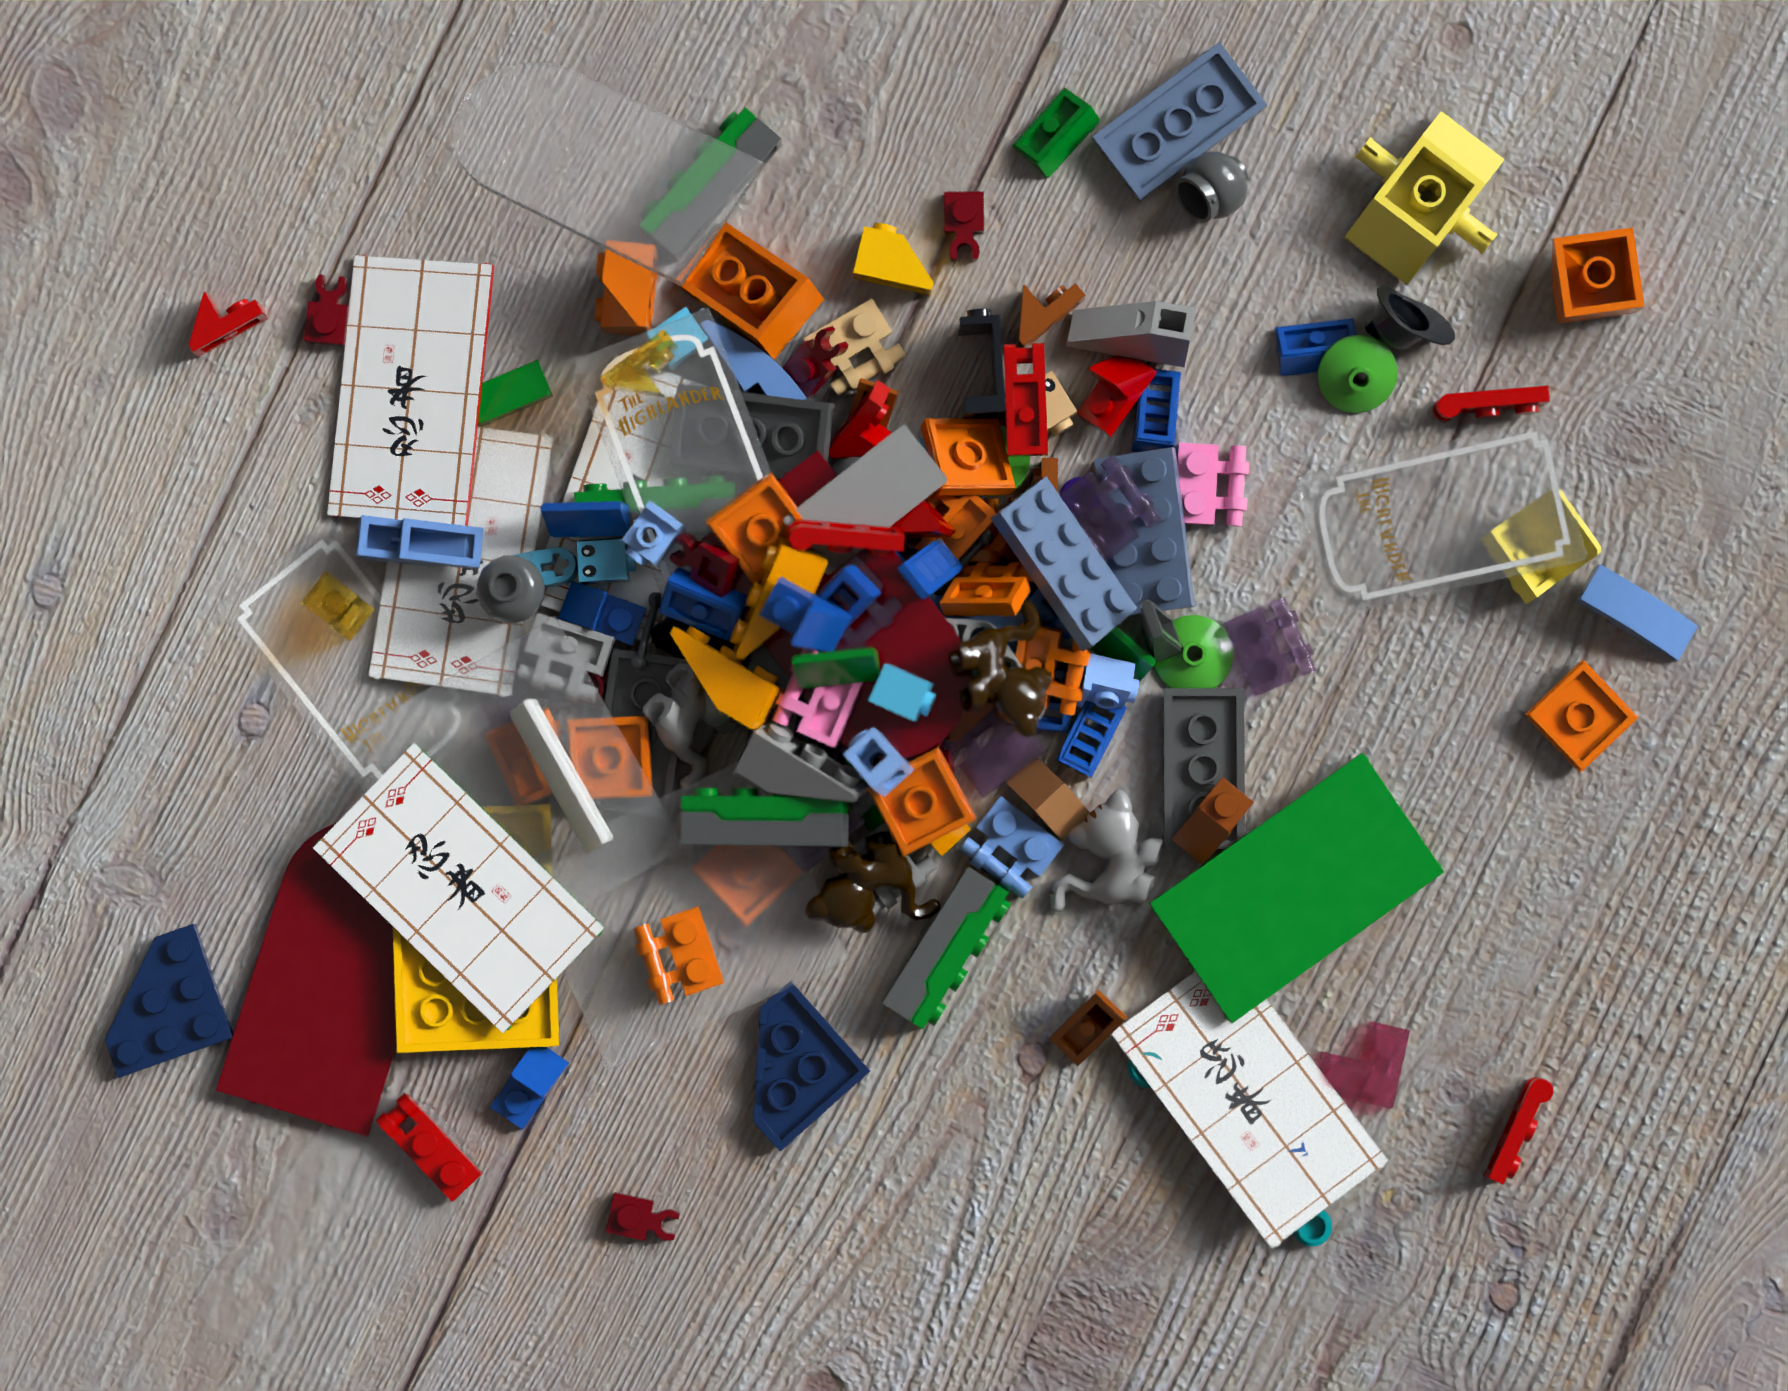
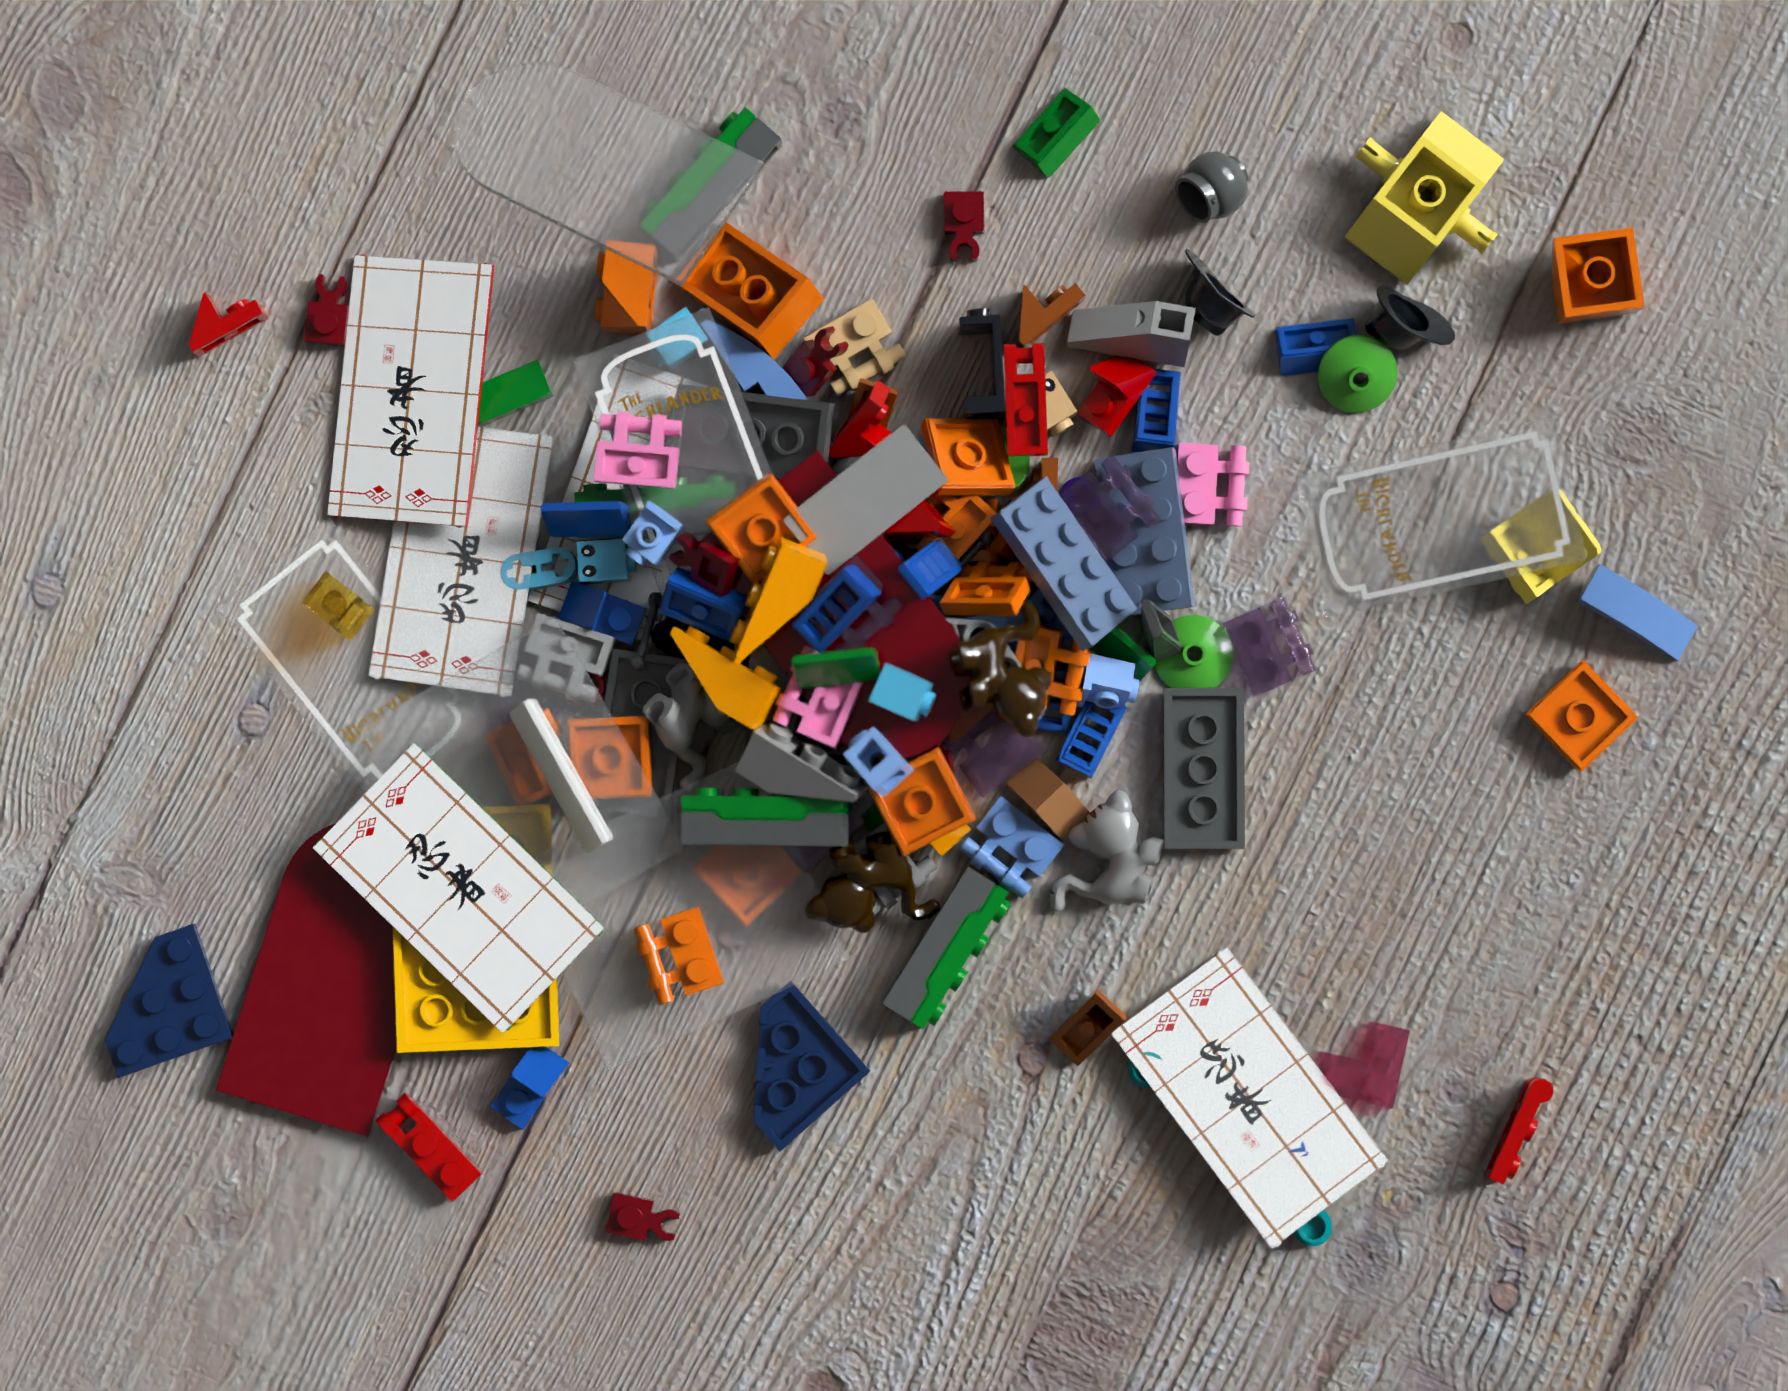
medium blue slope [355,515,484,569] -> none
dark grey piece [476,555,545,623] -> none
clear yellow slope [599,329,678,397] -> none
blue slope [759,576,852,652] -> none
red plate [787,519,905,556] -> none
yellow slope [853,223,933,296] -> none
sand blue plate [1092,42,1267,202] -> none
green piece [1148,753,1444,1024] -> none
dark orange slope [1171,777,1254,865] -> none
red plate [1432,385,1550,422] -> none
none -> bright pink plate [594,411,682,489]
none -> black piece [1185,249,1255,336]

